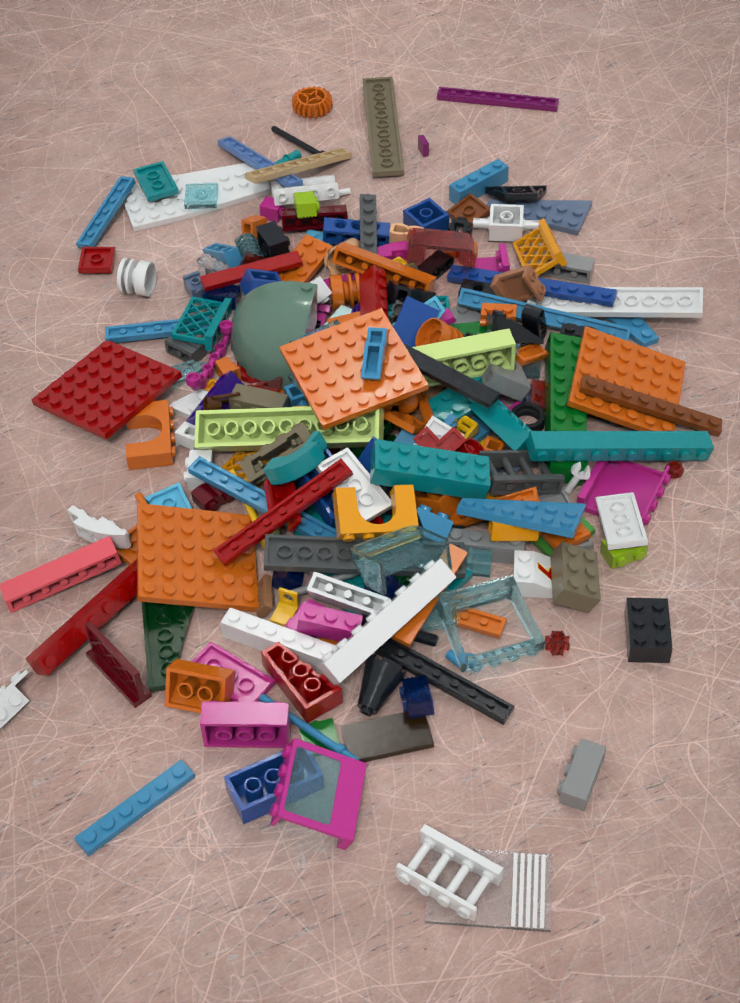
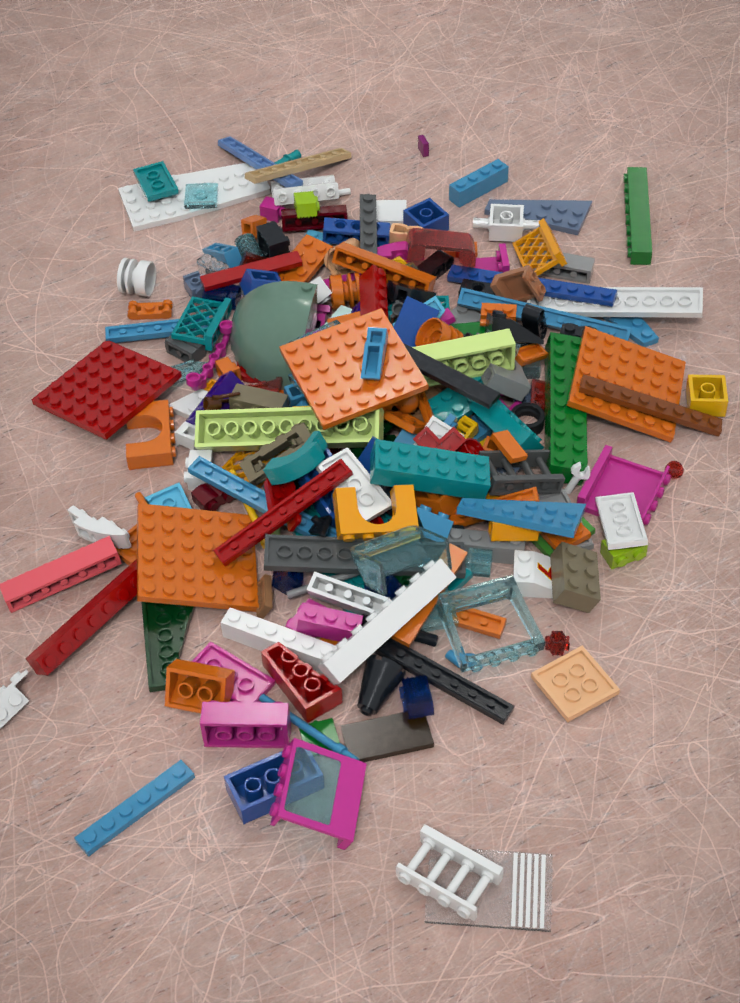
dark azure plate [76,176,136,249] -> none
red plate [78,247,116,273] -> none
dark red fence [85,621,152,708] -> none
yellow bracket [270,587,299,627] -> none
black bar [271,126,325,155] -> none
orange gear [292,86,333,119] -> none
dark tan plate [363,77,404,177] -> none
magenta tile [437,87,559,112] -> none
dark orange tile [446,193,490,228] -> none
black brick [448,217,473,242] -> none
black wing [485,185,547,203] -> none
teal brick [525,431,714,462] -> none
light grey brick [557,739,606,812] -> none
black brick [624,598,672,663] -> none
none -> orange plate [127,299,173,320]
none -> black piece [308,515,332,537]
none -> white tile [376,200,407,225]
none -> orange tile [491,430,528,464]
none -> light nougat plate [531,645,620,723]
none -> green brick [623,167,652,265]
none -> yellow brick [686,374,728,417]

